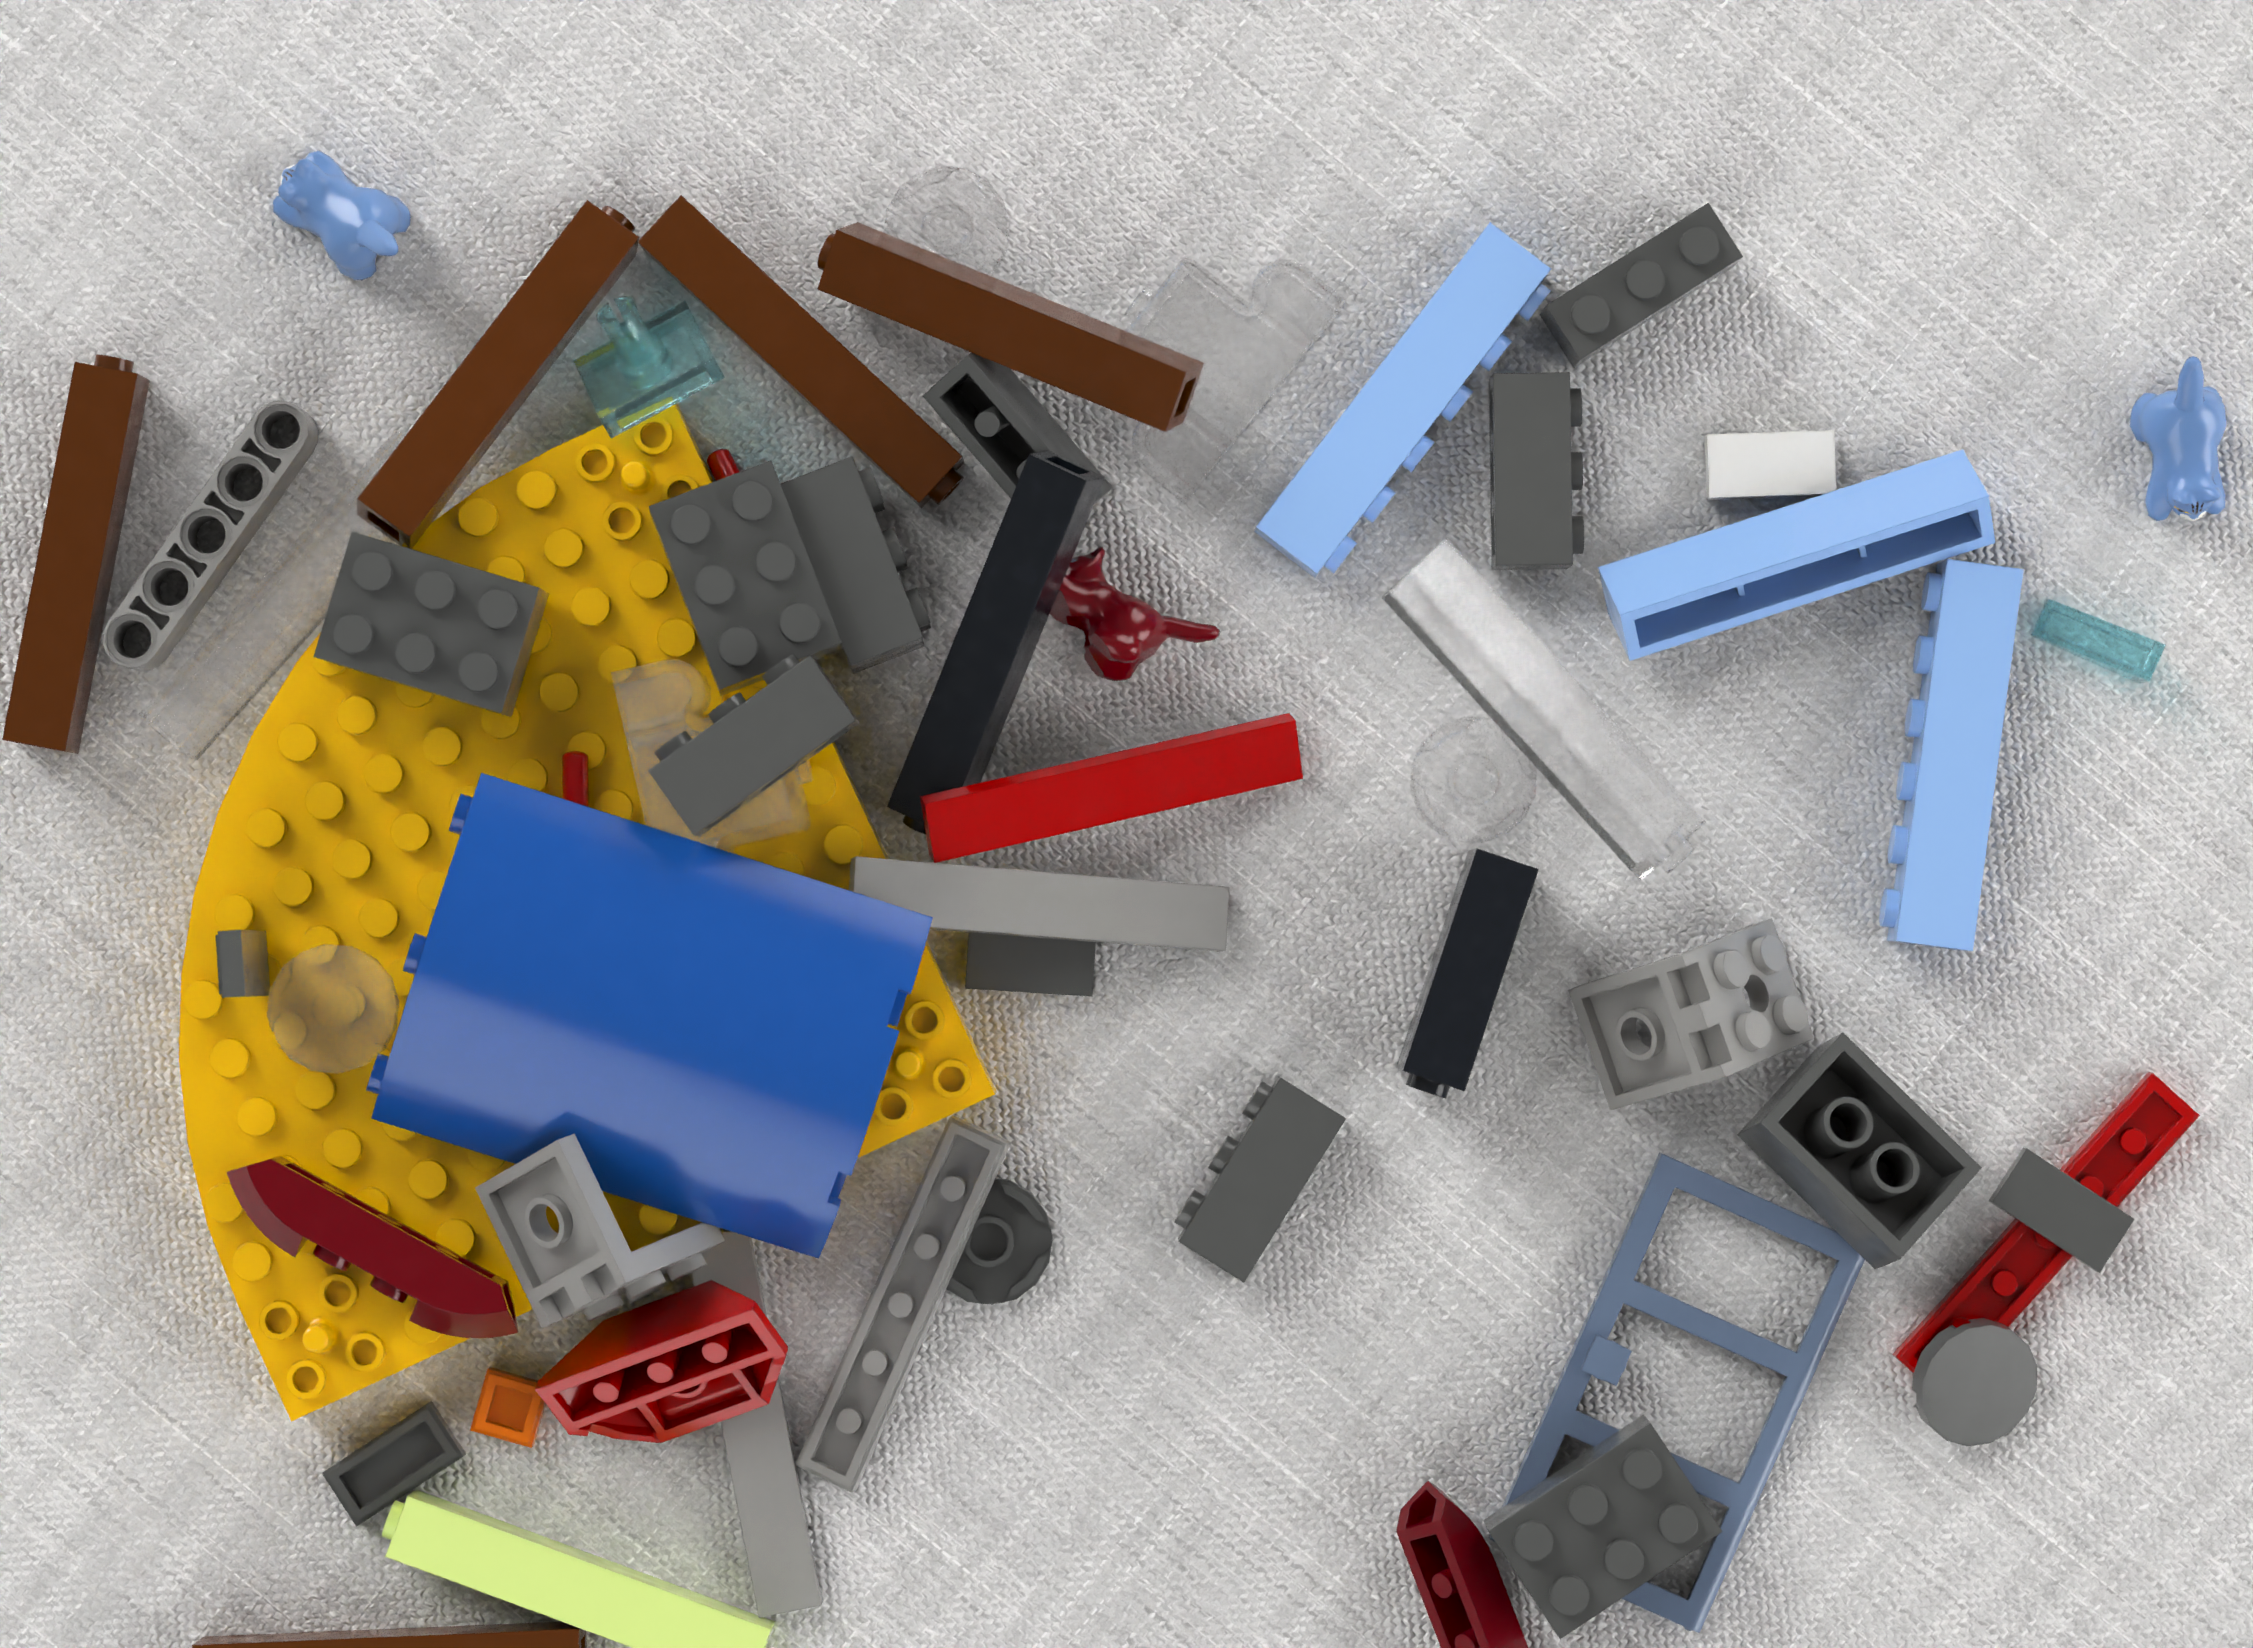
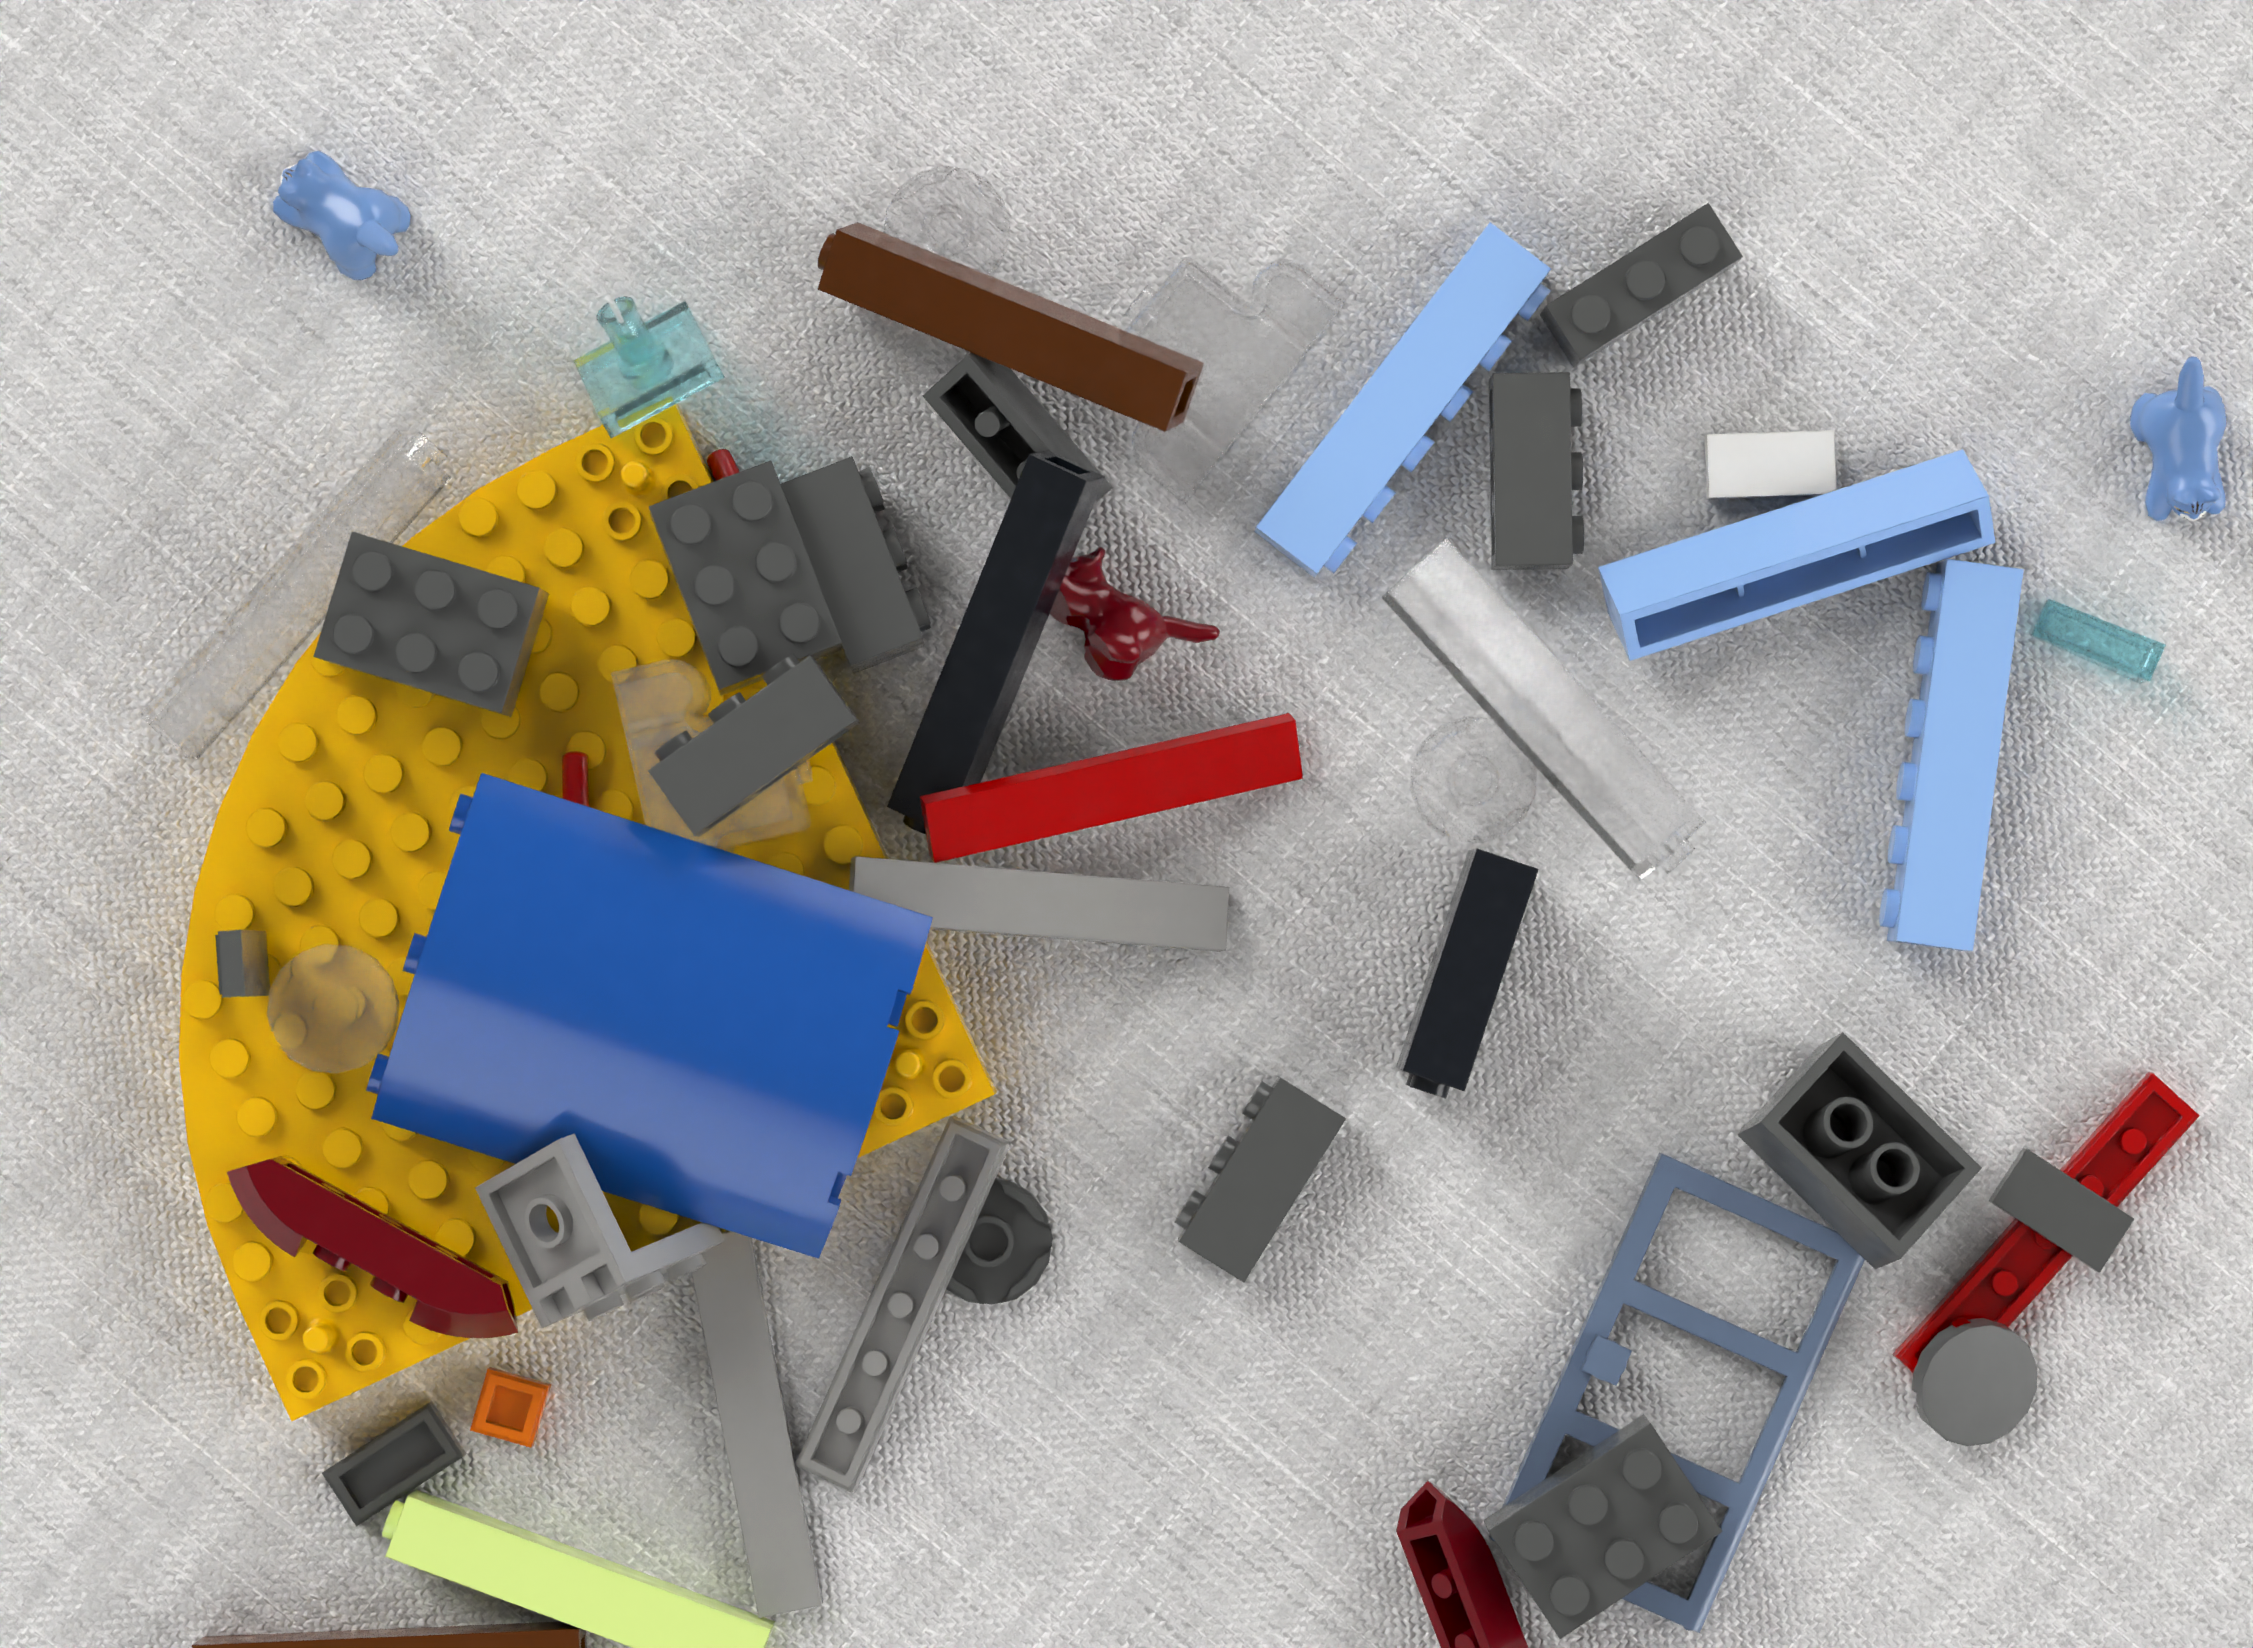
reddish brown brick [2,354,150,754] -> none
light grey beam [102,401,318,671] -> none
reddish brown brick [357,200,639,549] -> none
red wedge [535,1280,788,1443] -> none
reddish brown brick [637,195,964,509] -> none
dark grey tile [965,932,1096,997] -> none
light grey bracket [1568,918,1815,1110] -> none

